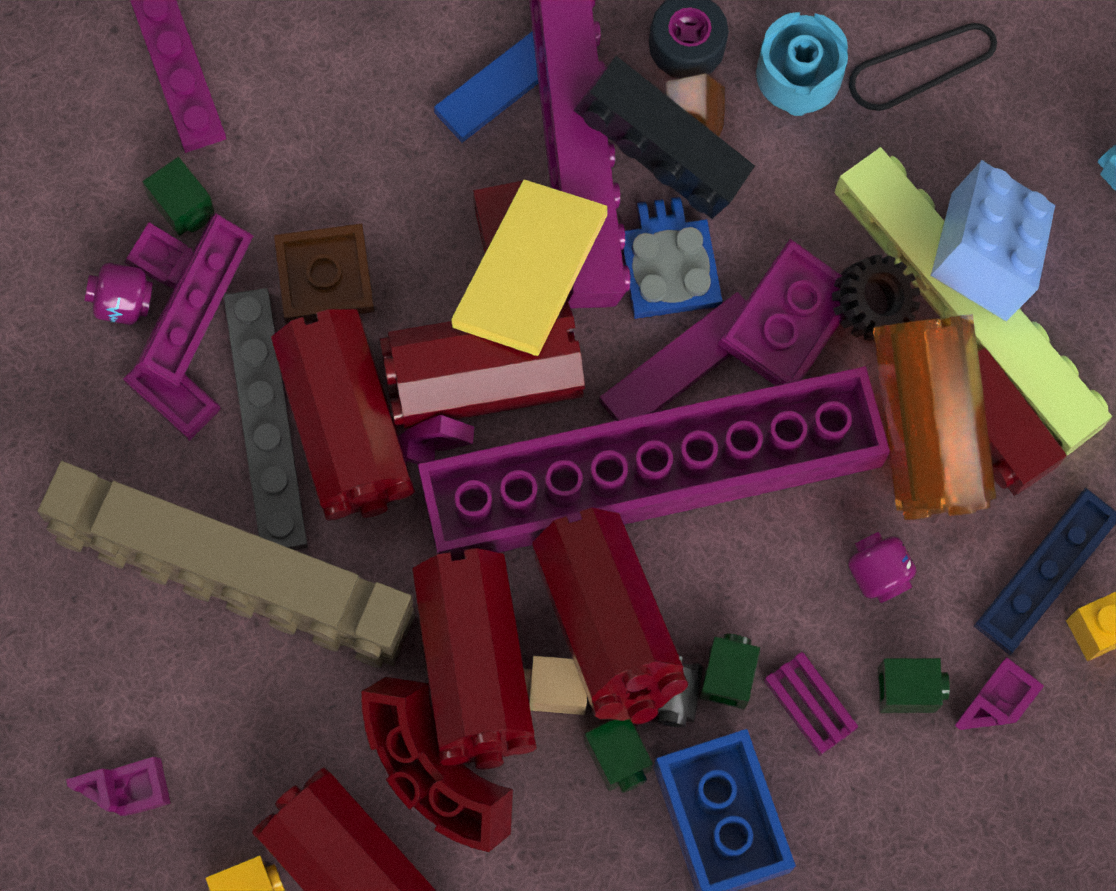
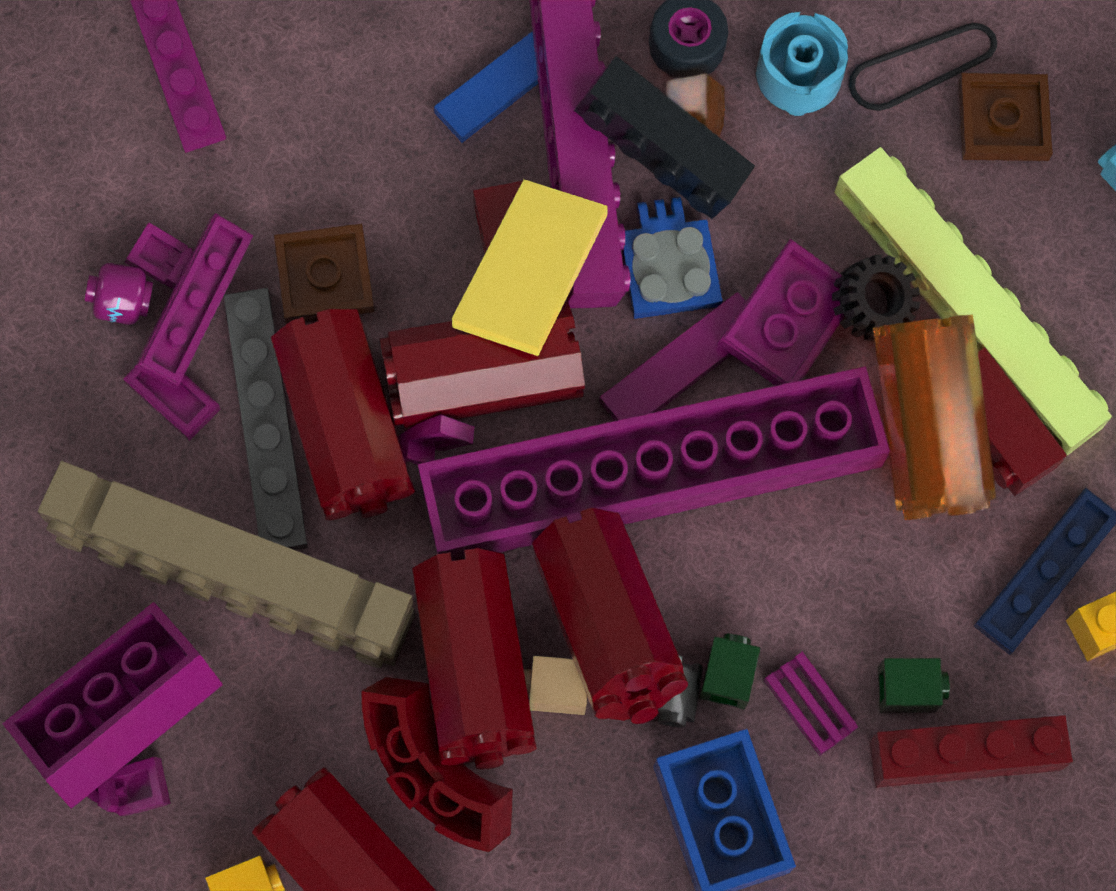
dark green brick [142,156,215,236] -> none
dark green brick [584,719,653,793] -> none
magenta head [848,531,917,603] -> none
light blue brick [931,160,1055,322] -> none
magenta slope [954,657,1044,730] -> none
none -> magenta brick [2,602,223,809]
none -> dark red brick [869,715,1073,788]
none -> reddish brown plate [958,73,1053,161]

